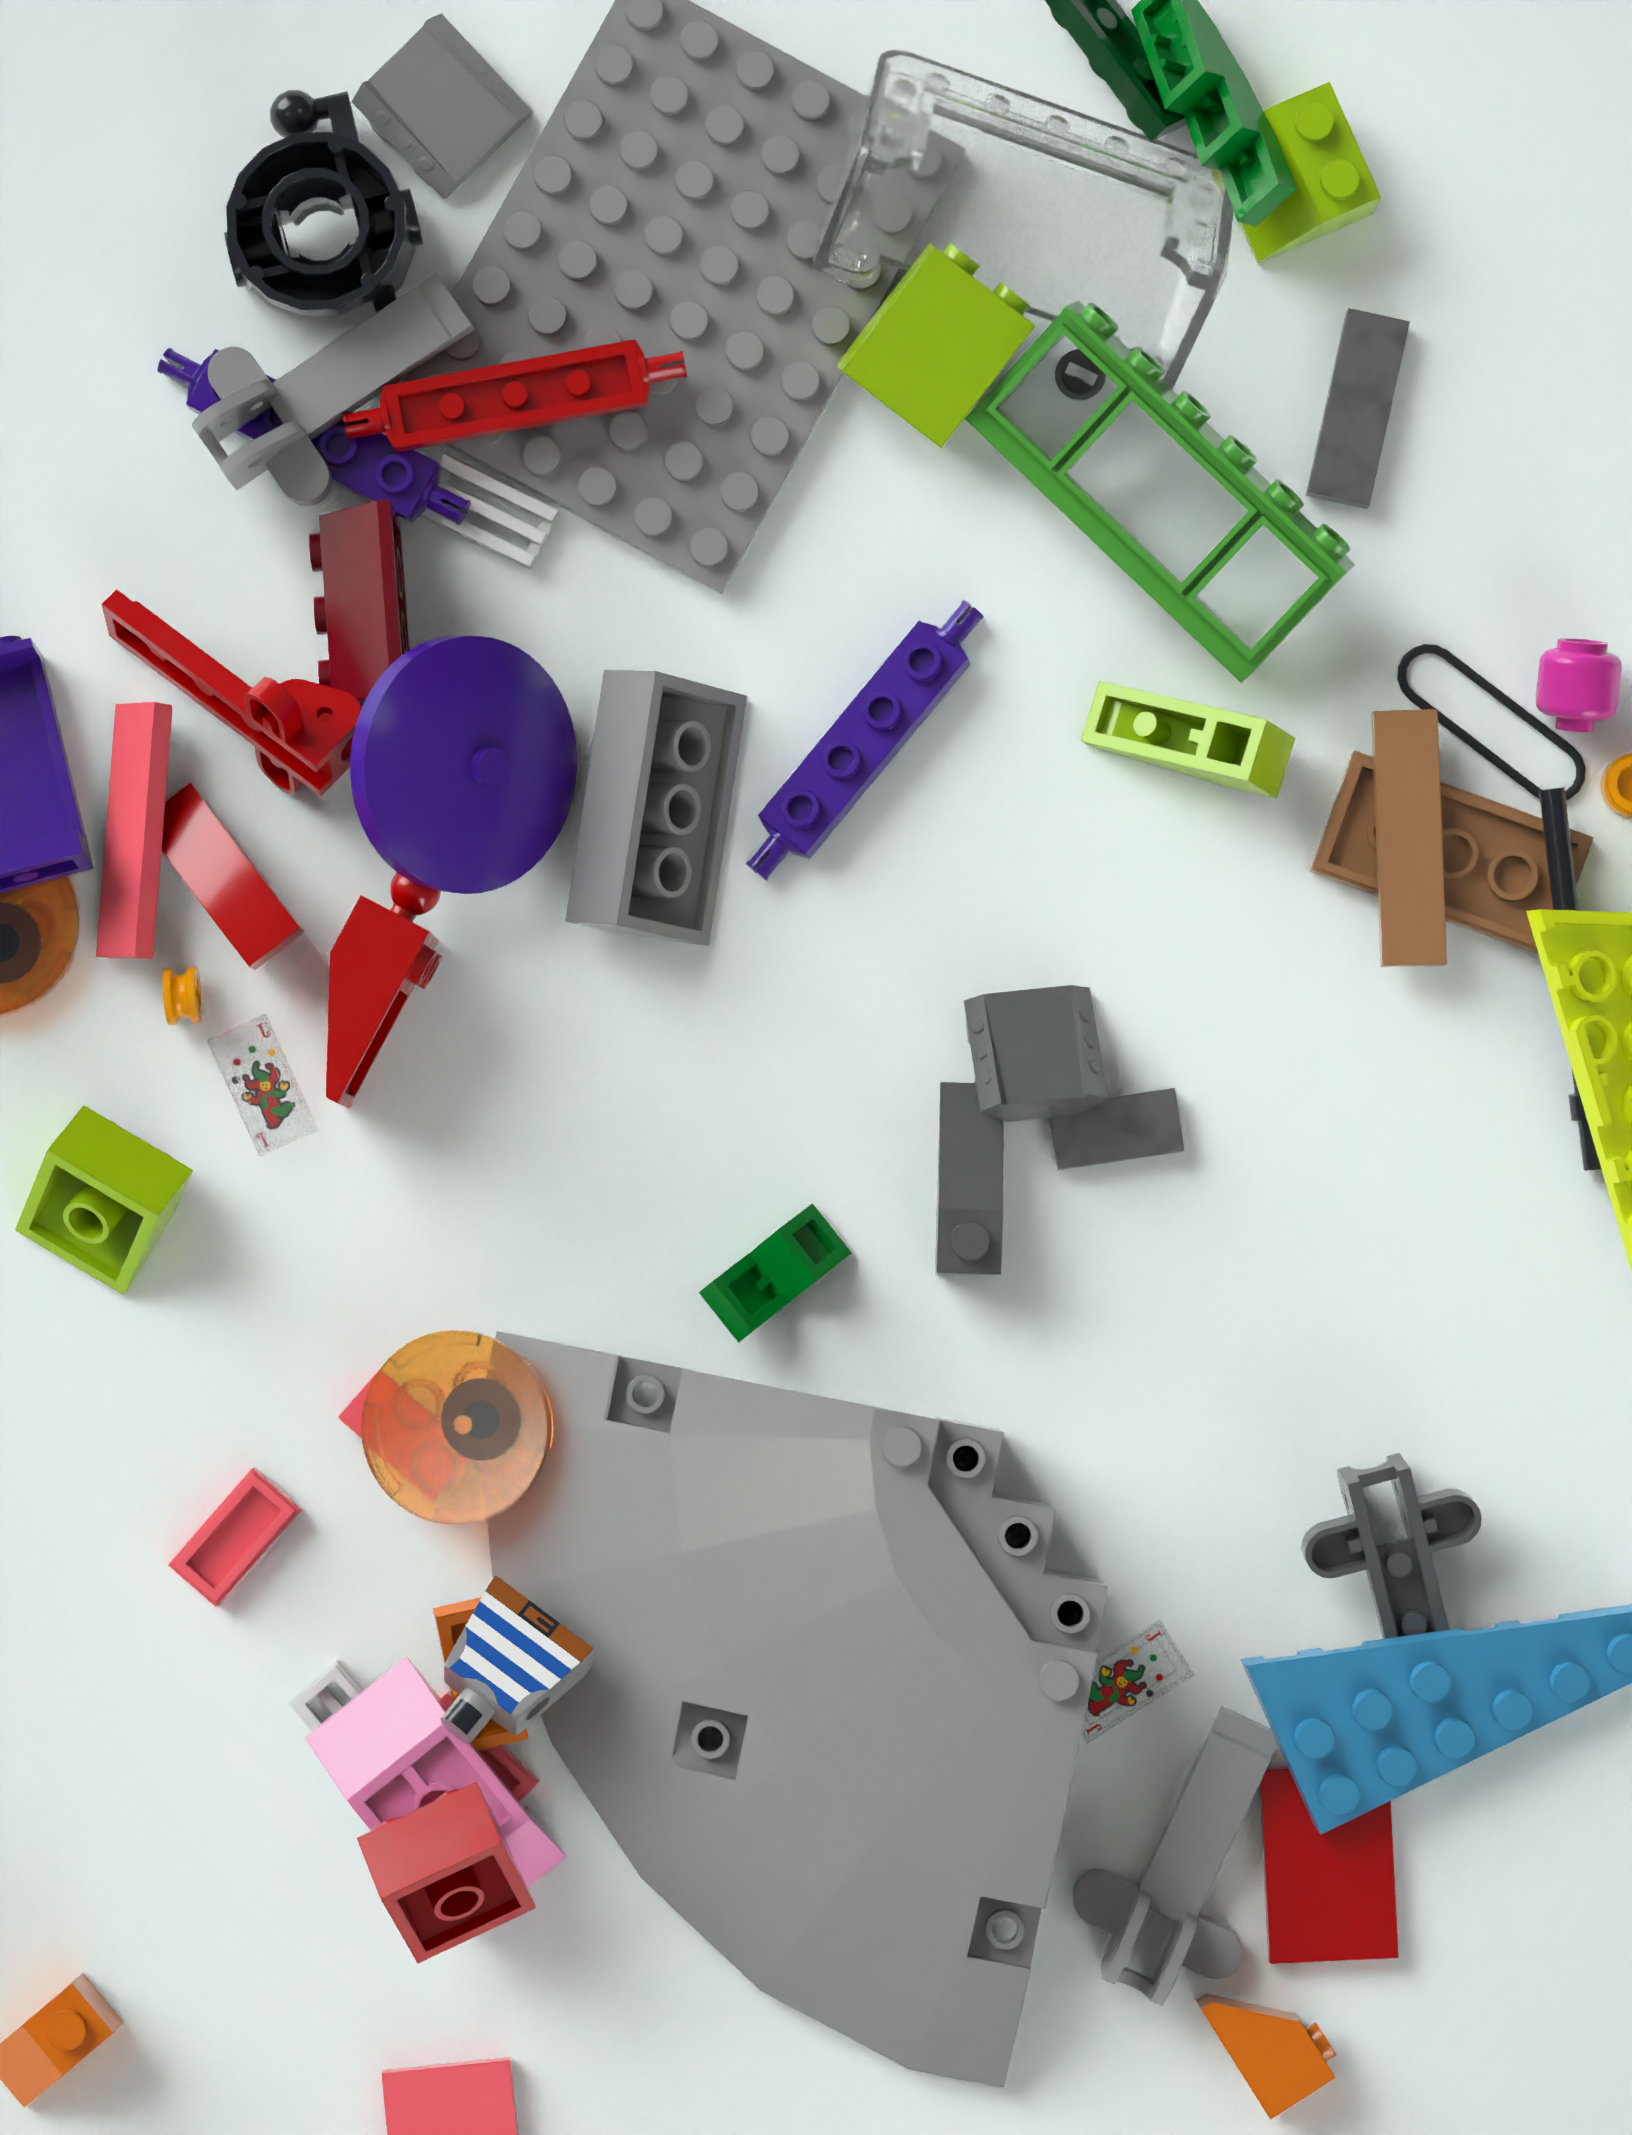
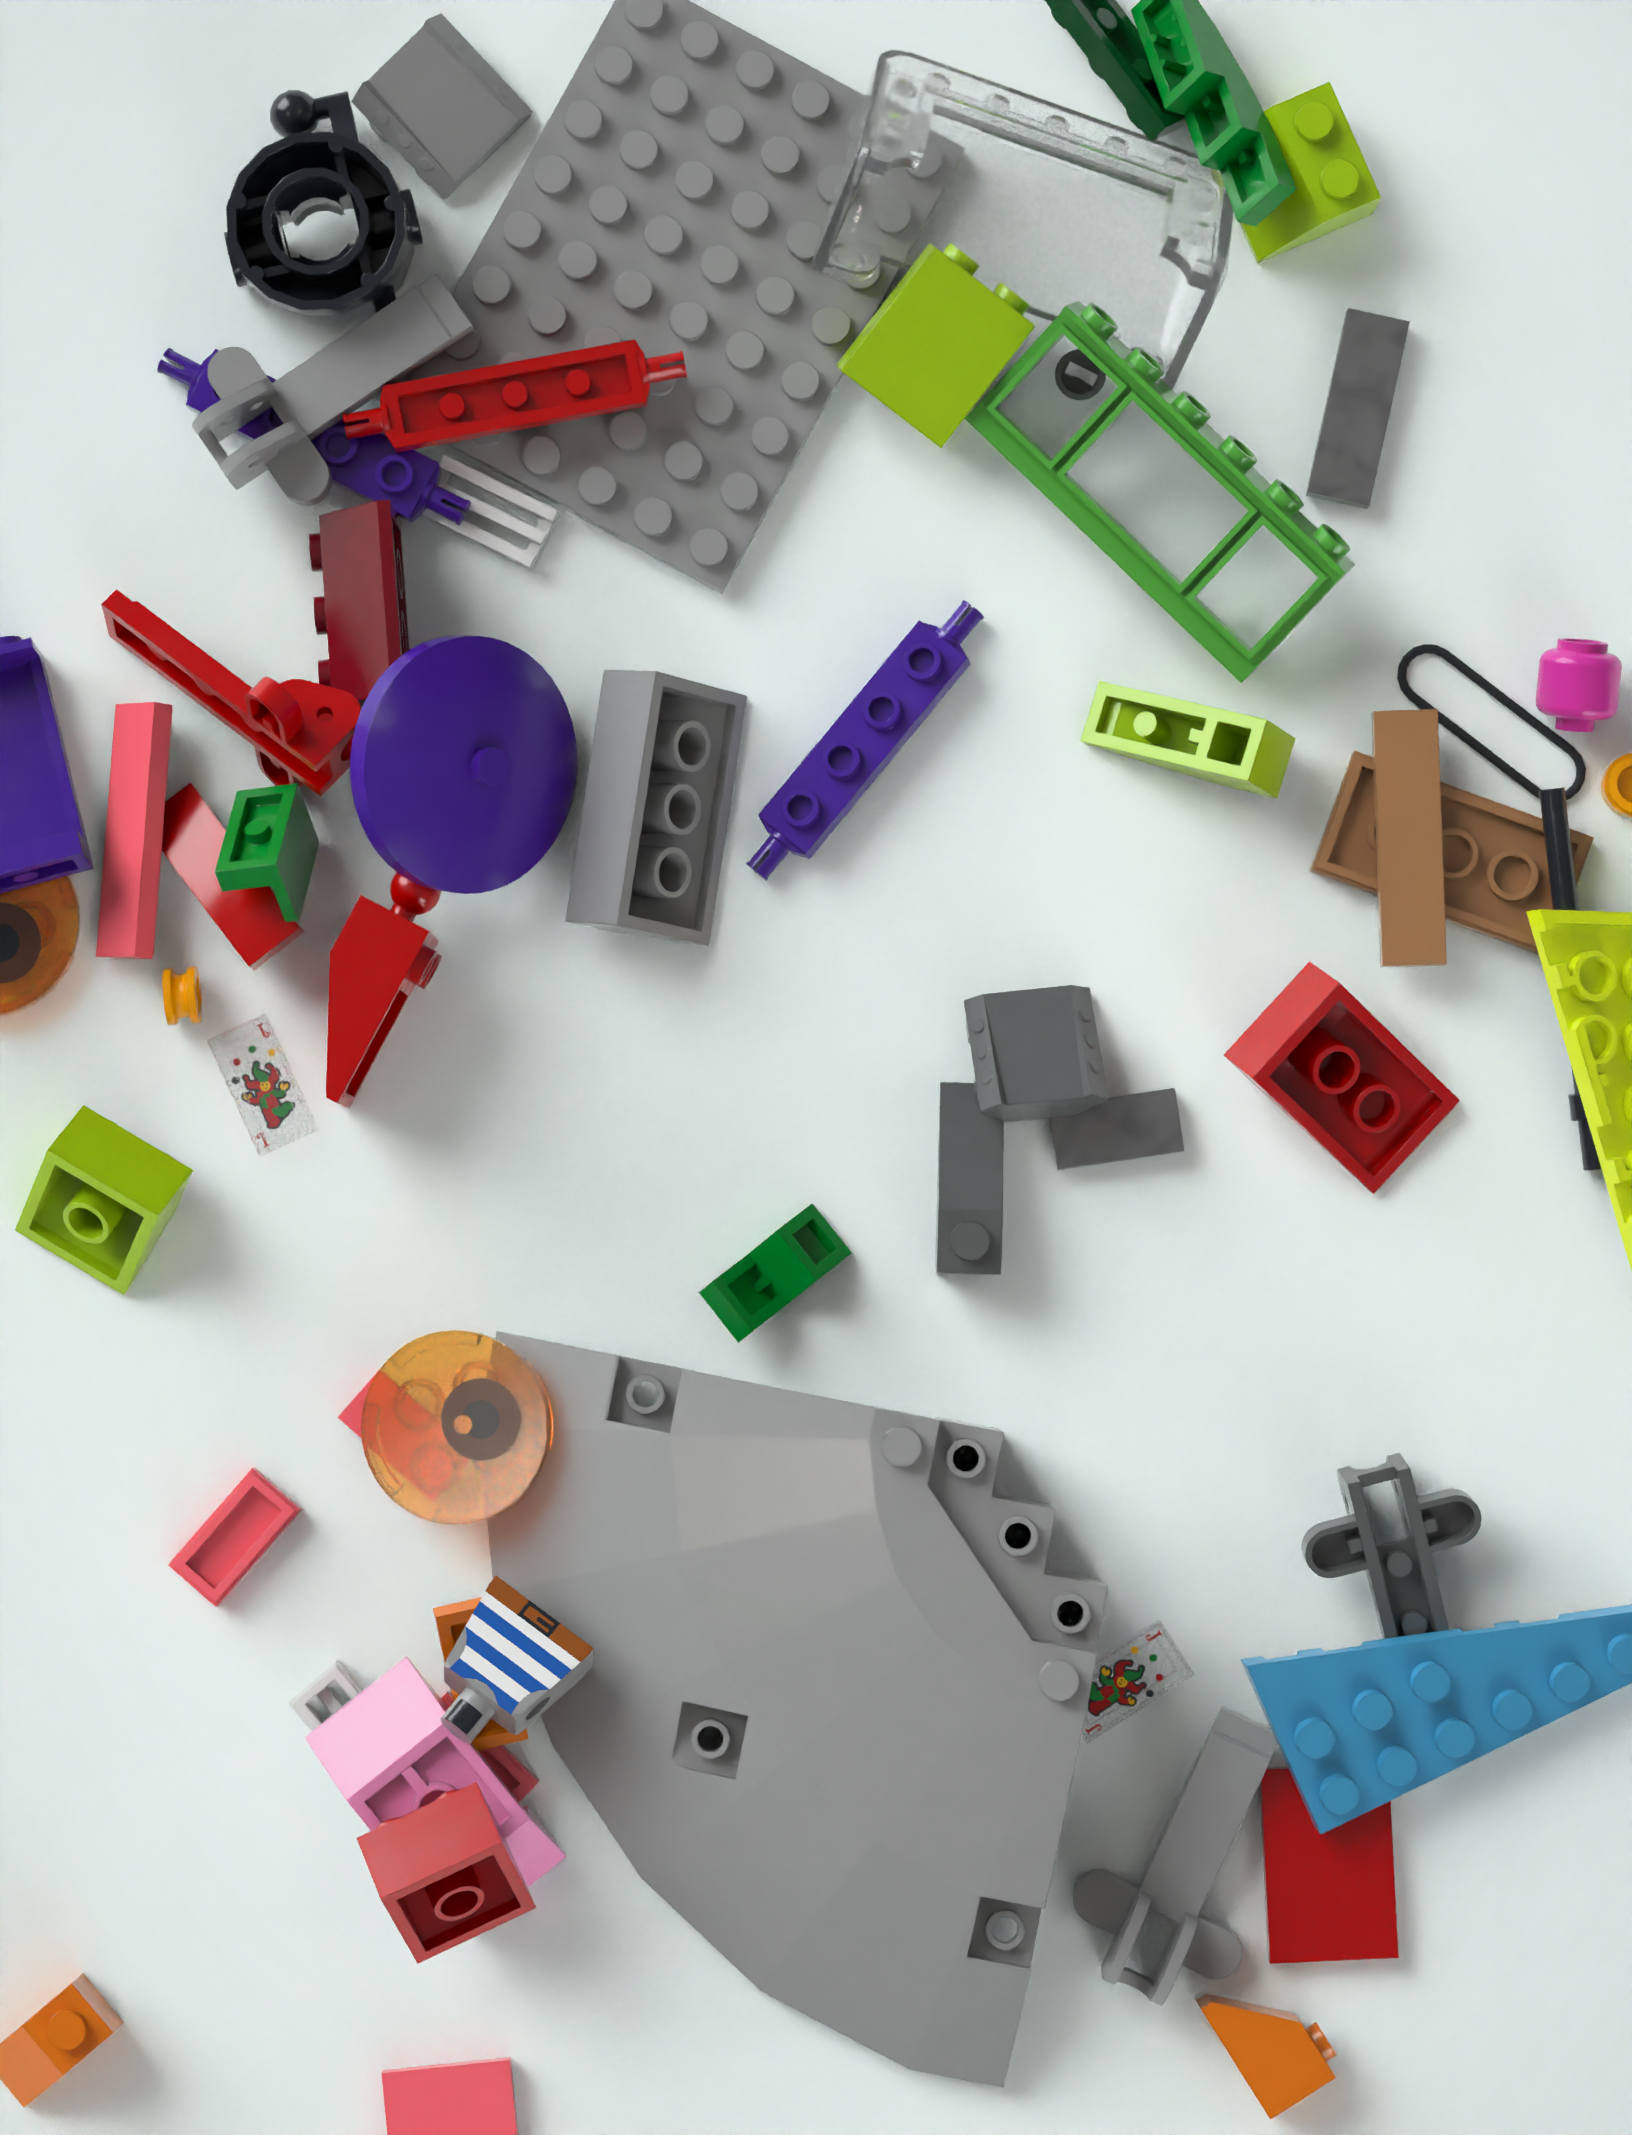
none -> green panel [215,783,319,922]
none -> red slope [1223,961,1460,1194]

